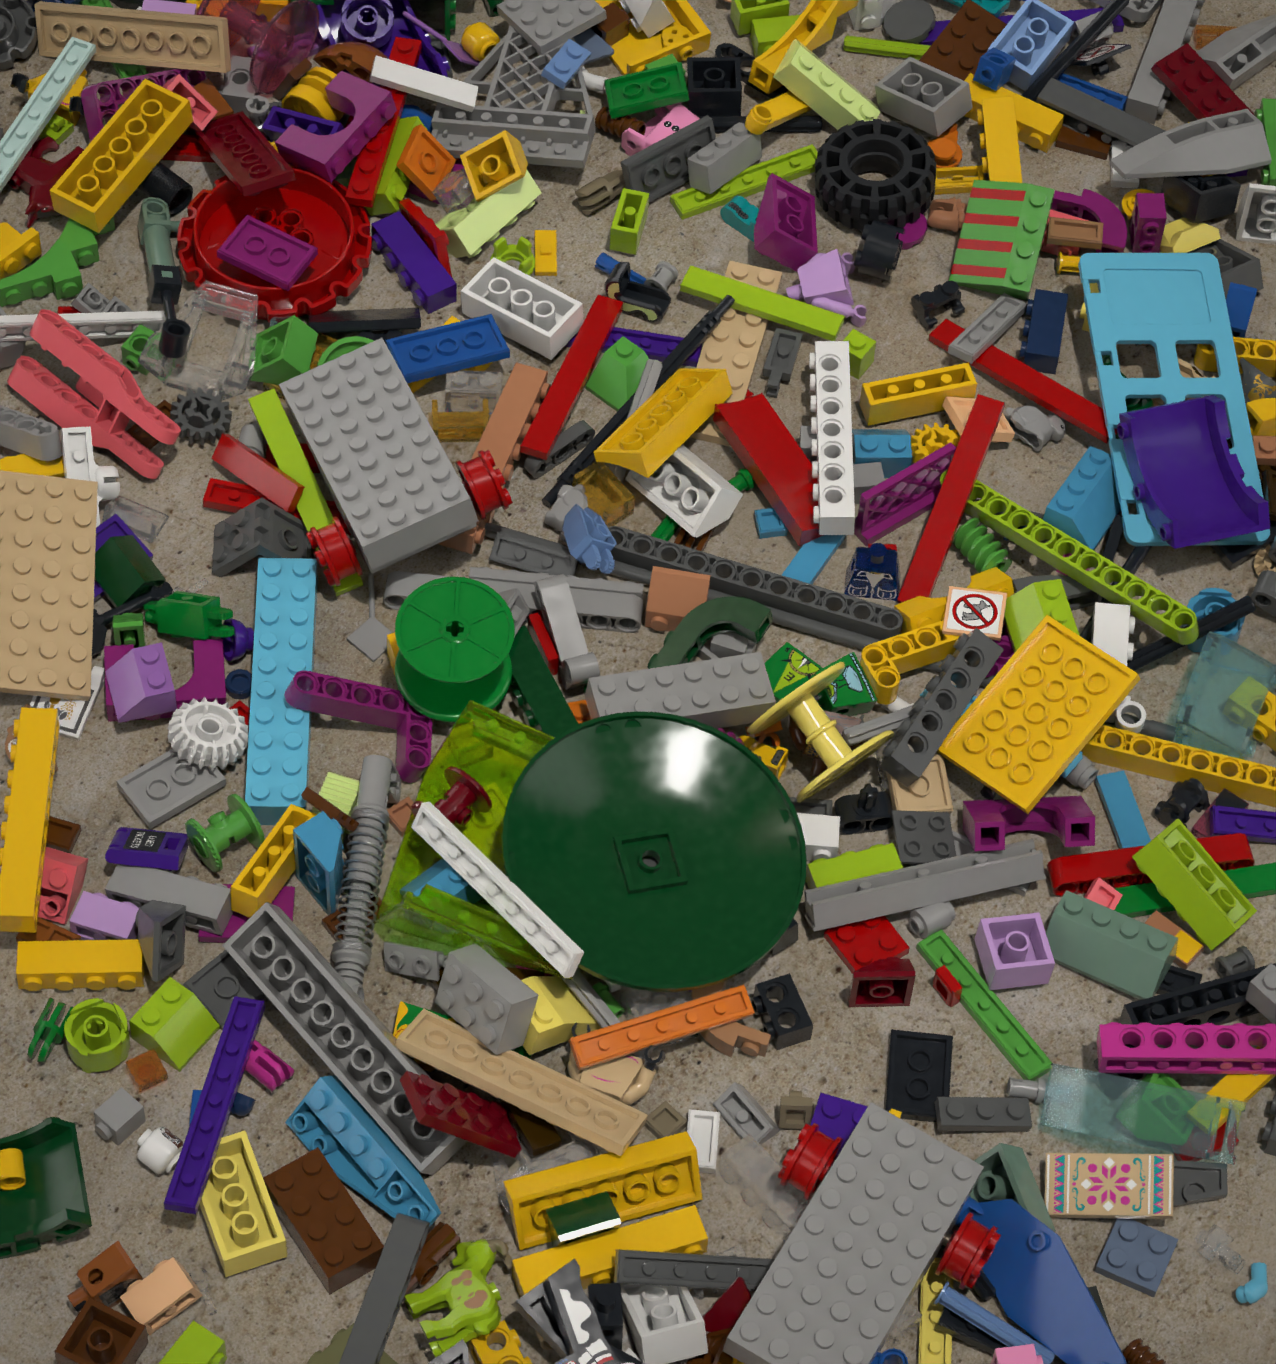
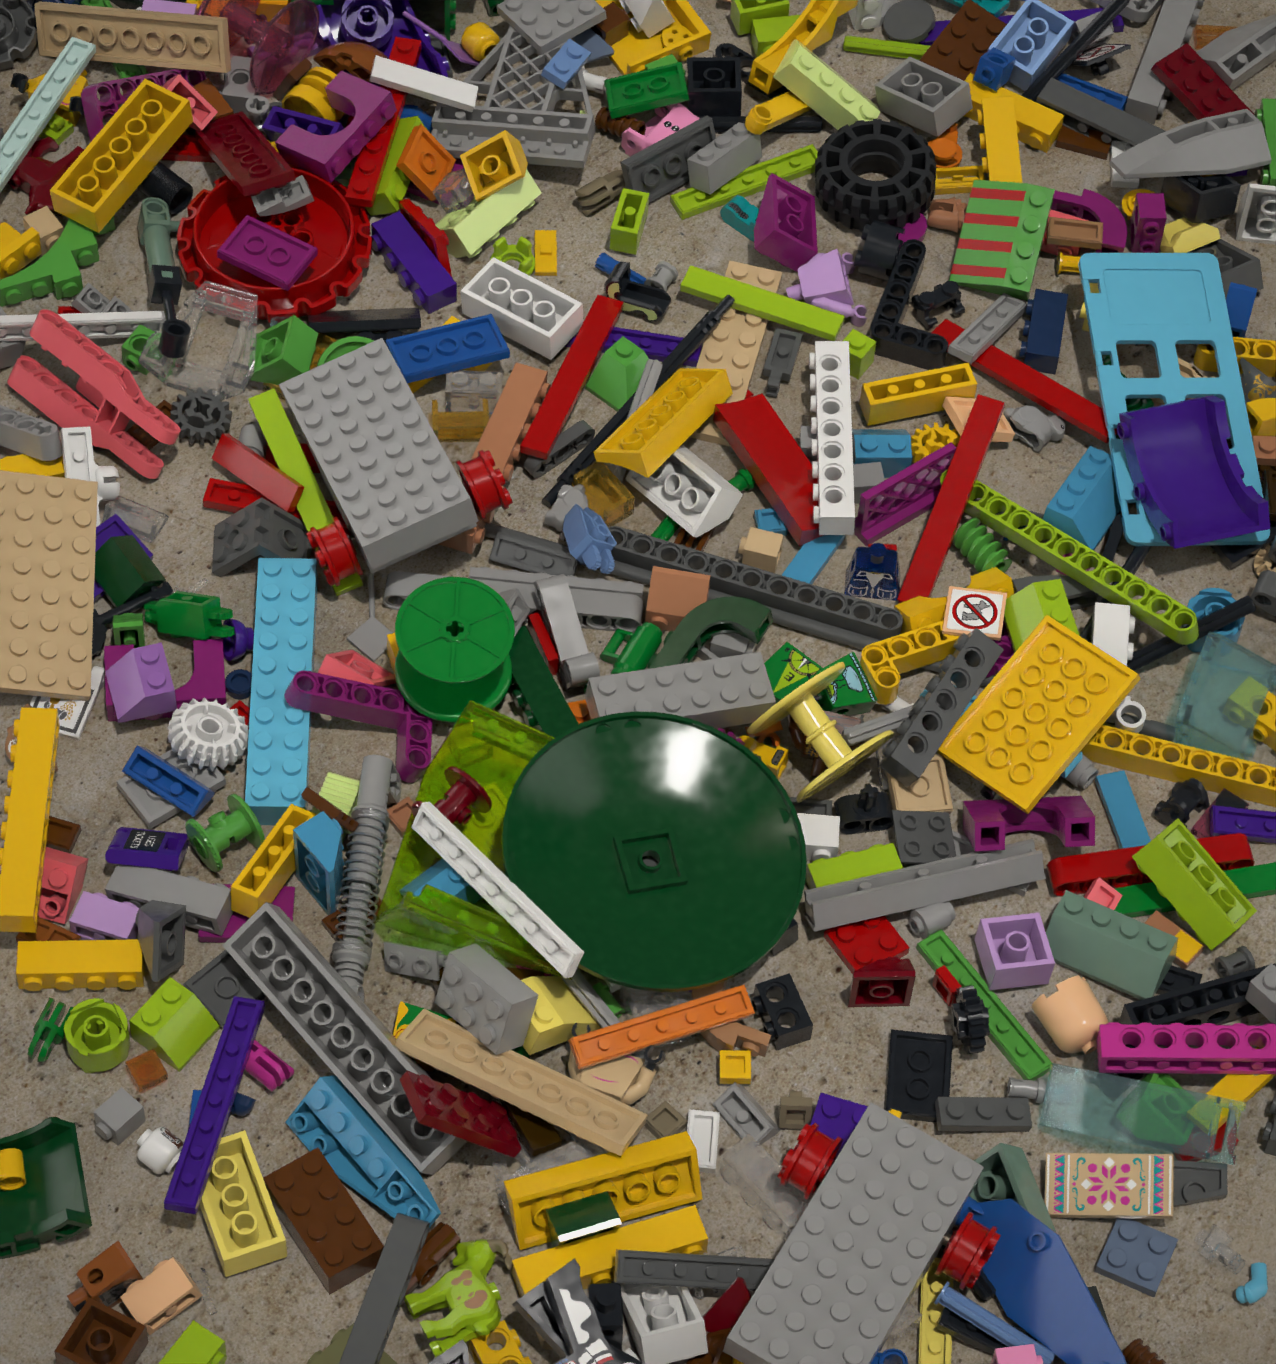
none -> tan brick [23,206,64,256]
none -> blue slope [122,745,215,817]
none -> light grey slope [251,175,315,216]
none -> coral slope [318,650,397,687]
none -> green piece [600,622,663,674]
none -> yellow plate [719,1050,751,1084]
none -> tan brick [738,527,784,573]
none -> black beam [869,239,948,370]
none -> black gear [951,985,990,1054]
none -> light nougat cylinder [1031,975,1109,1055]

